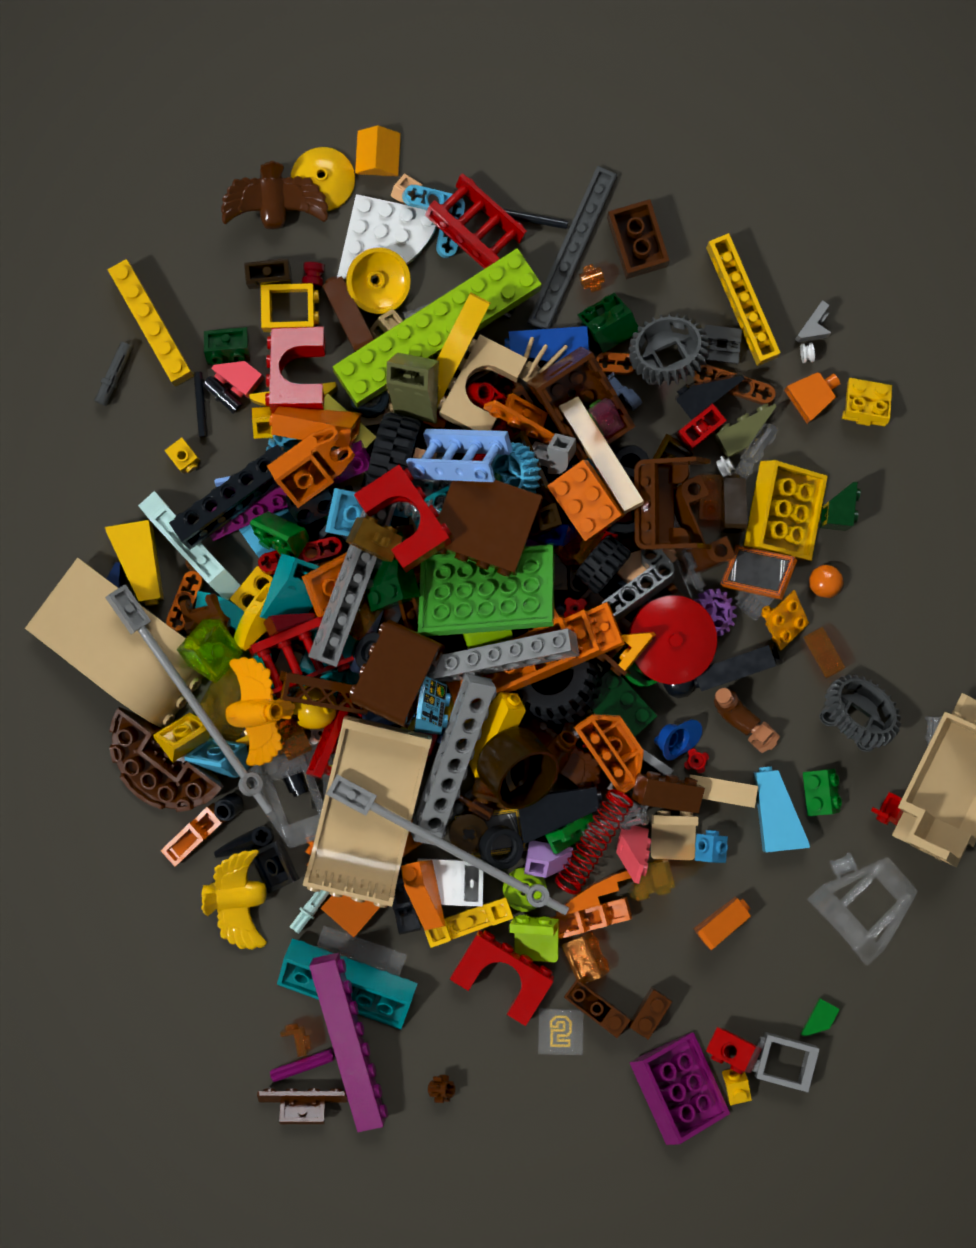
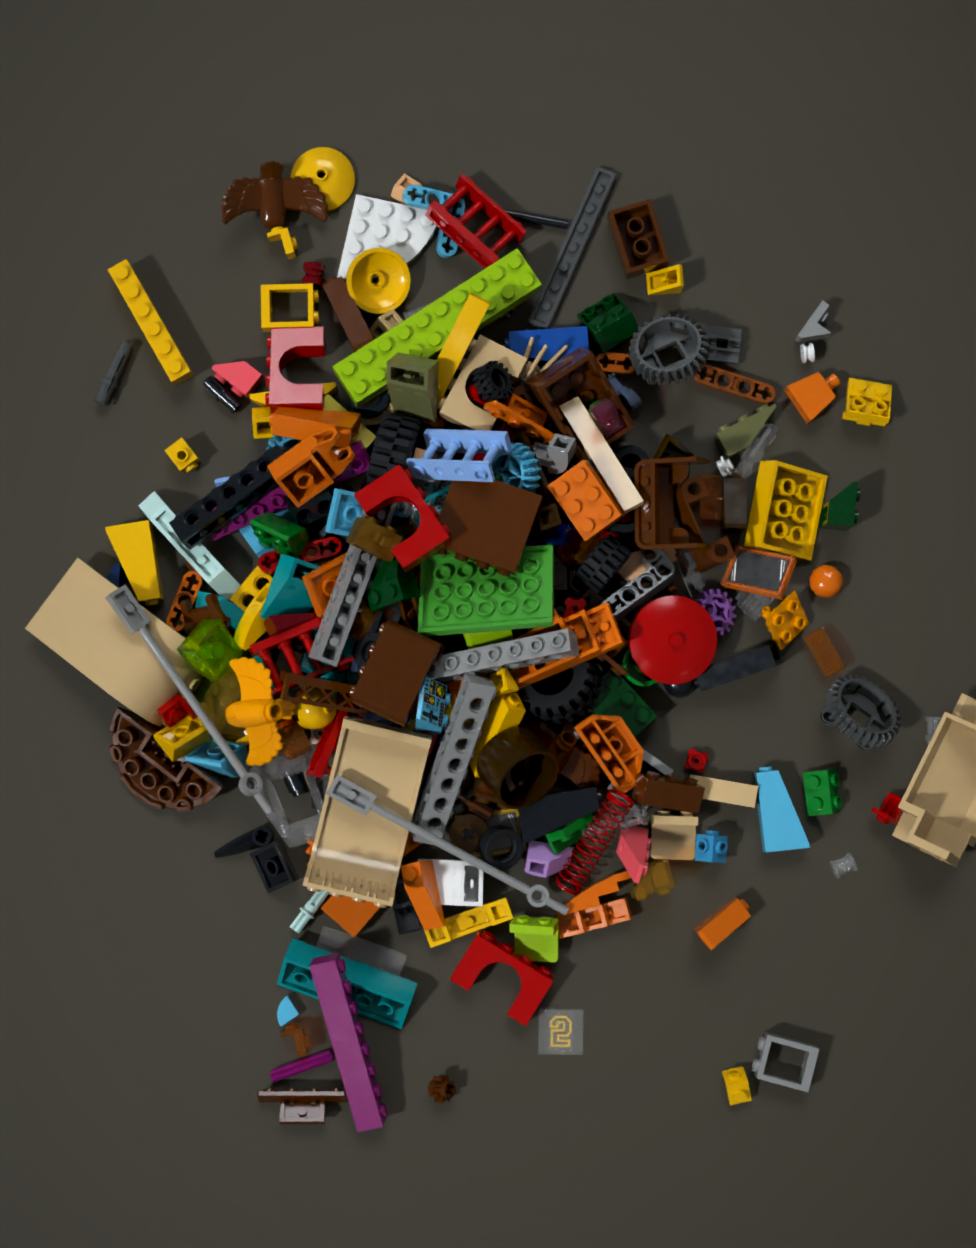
orange slope [161,803,225,867] -> none
black bar [194,371,207,437] -> none
yellow animal [201,849,267,950] -> none
dark green bracket [204,327,250,365] -> none
black brick [214,793,243,821] -> none
dark brown brick [244,259,292,289] -> none
light orange slope [355,125,401,176] -> none
lime plate [503,867,547,912] -> none
clear orange bracket [561,931,609,984] -> none
reddish brown slope [564,980,631,1038] -> none
clear orange gear [579,264,605,293] -> none
light orange slope [618,632,656,671] -> none
reddish brown brick [628,987,672,1040] -> none
magenta slope [629,1032,730,1145] -> none
blue piece [654,720,702,760] -> none
black slope [675,374,744,420] -> none
red brick [676,404,727,451] -> none
yellow brick [706,233,781,366] -> none
red brick [706,1027,762,1075] -> none
piece [714,688,780,753] -> none
green tile [800,998,840,1037] -> none
clear windscreen [807,857,918,966] -> none
none -> red bracket [158,694,197,728]
none -> yellow bracket [267,226,298,259]
none -> medium azure tile [277,995,300,1026]
none -> black tyre [473,361,515,403]
none -> yellow slope [490,668,519,696]
none -> yellow slope [646,264,684,295]

